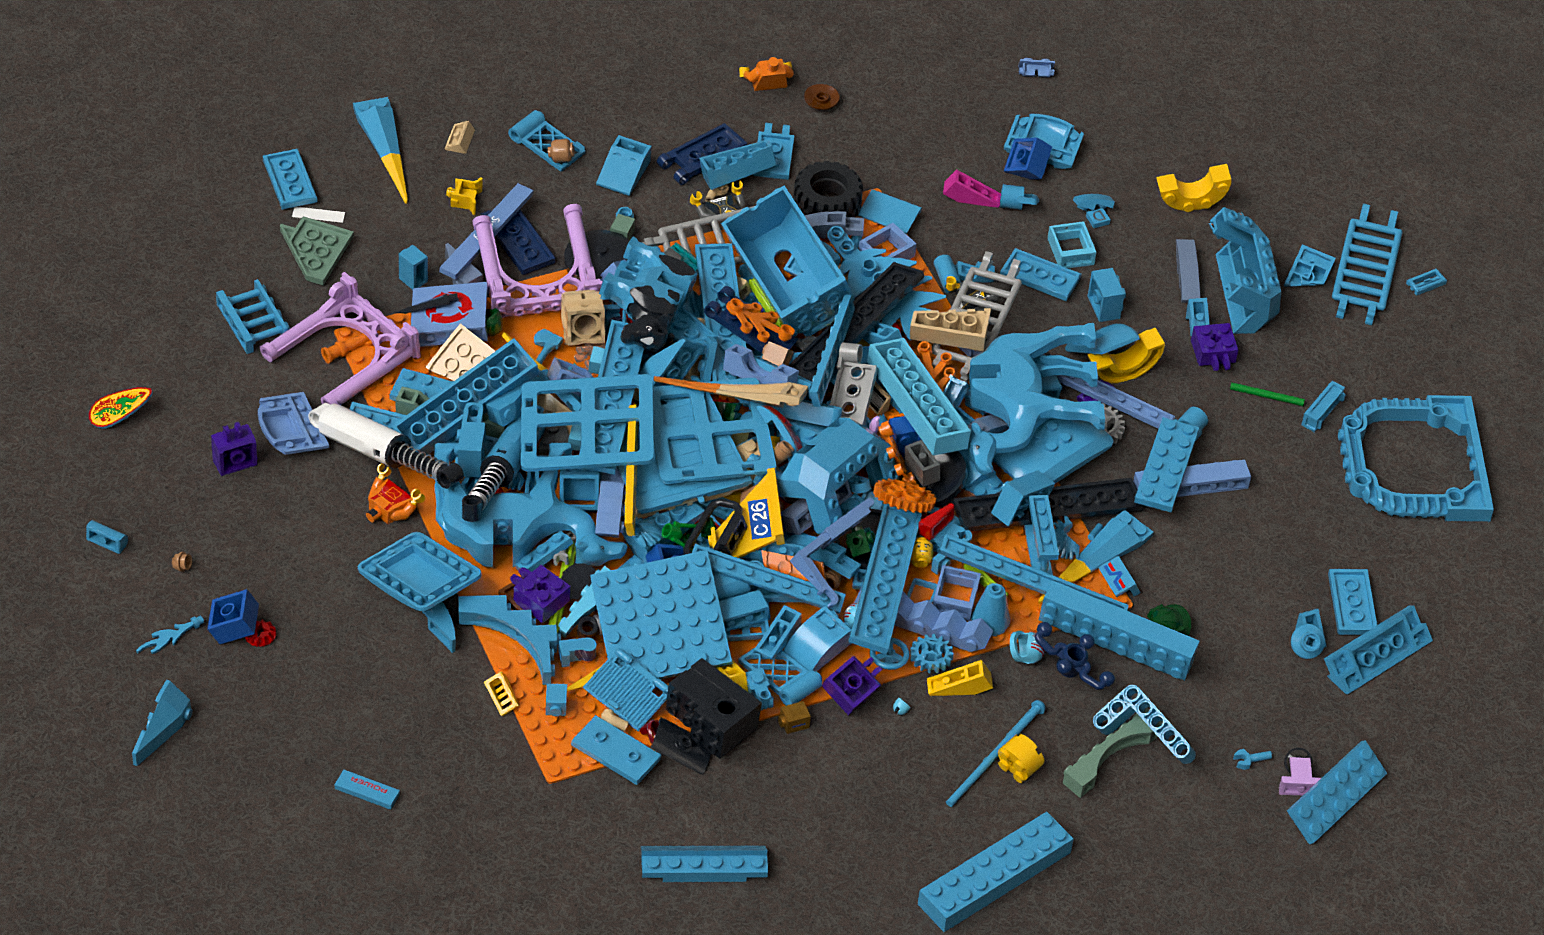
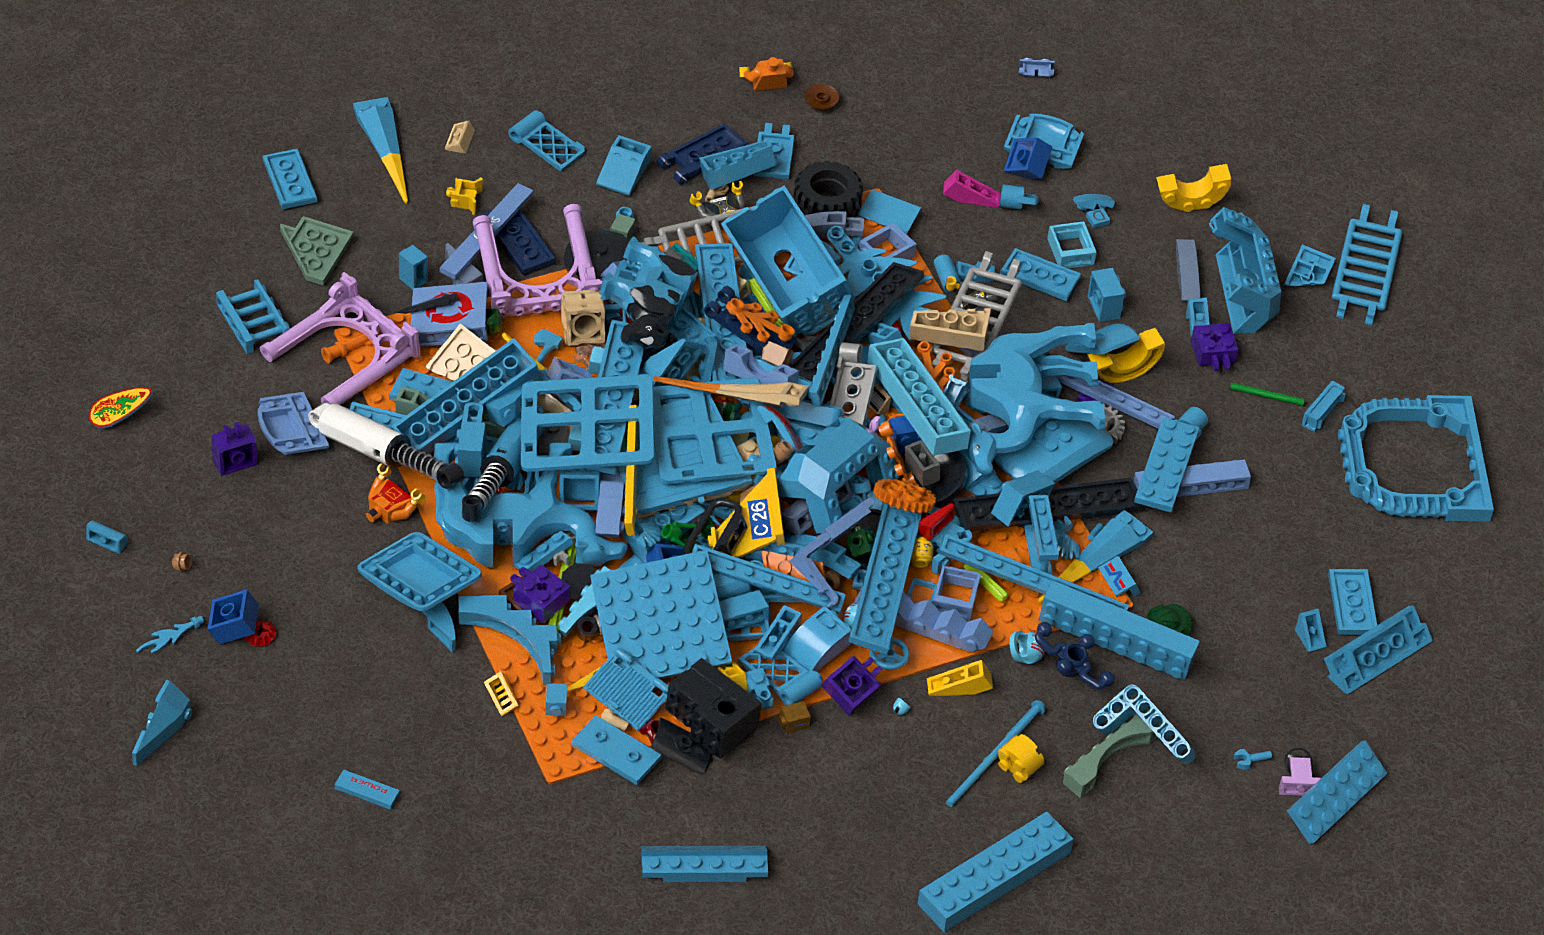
white sticker [292,207,345,223] -> none
medium nougat head [548,139,575,163] -> none
dark azure leg [558,638,597,667] -> none
dark azure gear [910,634,953,673] -> none
dark azure cone [971,583,1011,636] -> none
dark azure piece [1291,624,1325,659] -> none
dark azure tile [1406,269,1447,296] -> none

